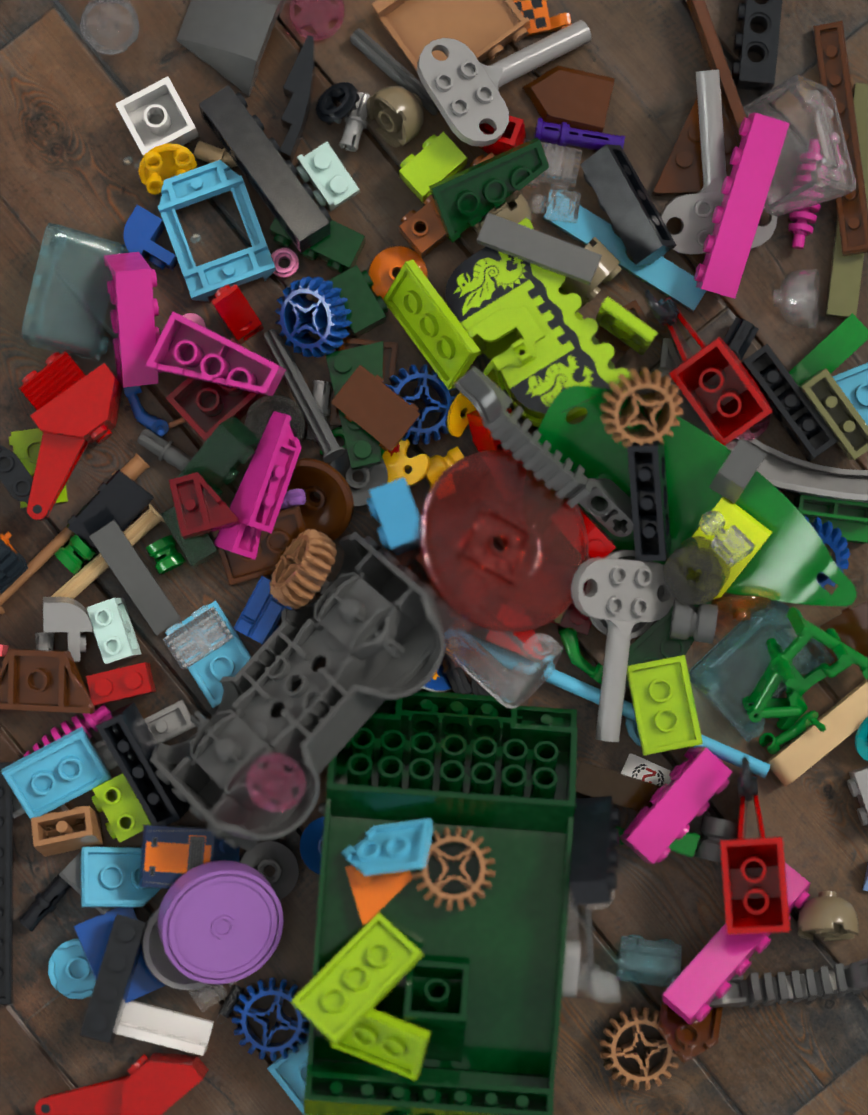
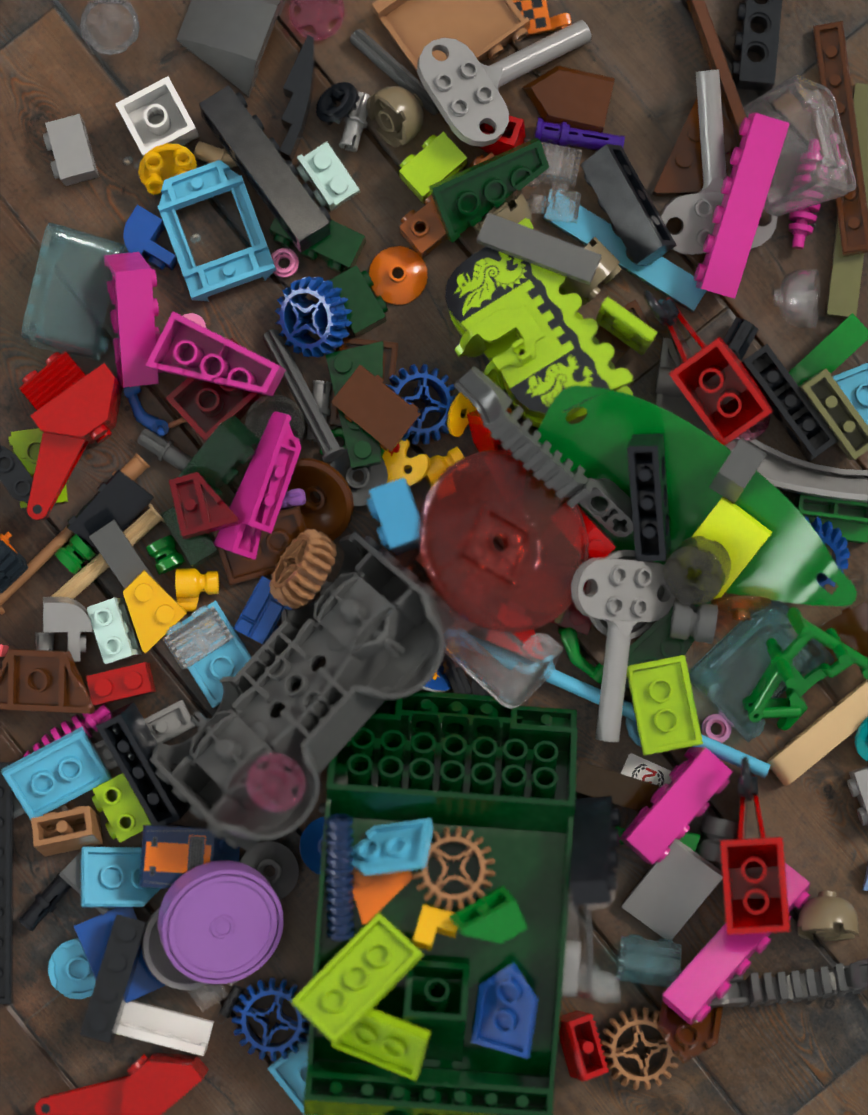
red slope [211,284,264,345] -> none
lime tile [383,260,481,390] -> none
medium nougat gear [600,367,683,448] -> none
clear plate [699,511,755,567] -> none
green piece [759,710,826,754] -> none
none -> light grey brick [43,114,99,186]
none -> yellow wing [123,570,187,654]
none -> yellow piece [175,568,219,612]
none -> dark blue piece [325,814,354,941]
none -> yellow piece [413,904,458,951]
none -> green slope [450,886,528,944]
none -> blue tile [471,962,538,1059]
none -> red brick [558,1010,609,1081]
none -> light grey tile [621,839,723,942]
none -> bright pink plate [701,714,732,743]

